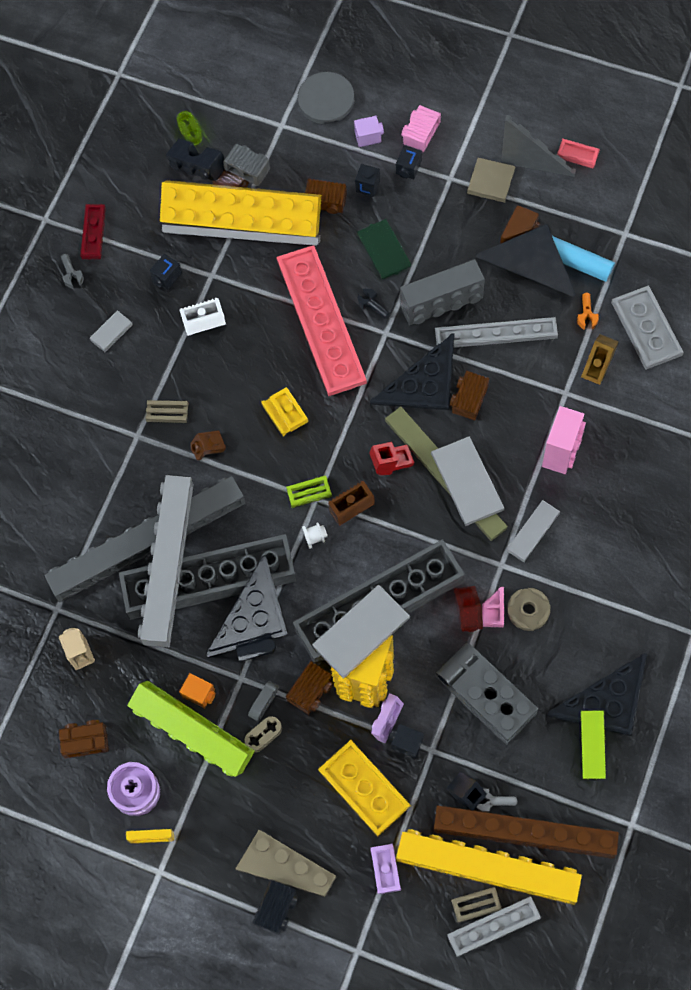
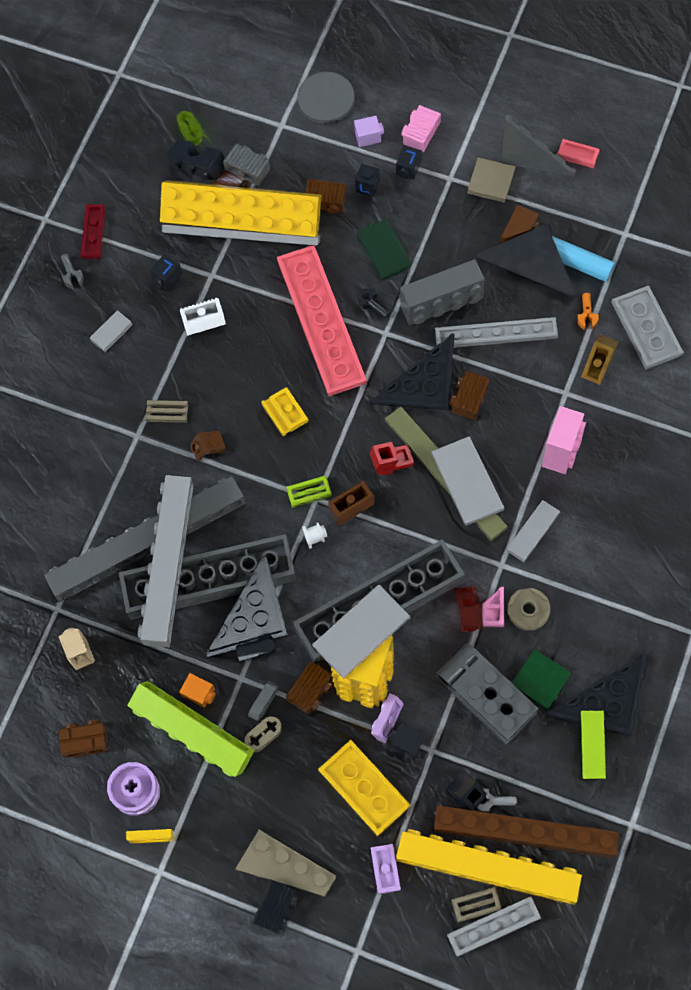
none -> dark green tile [512,649,571,710]

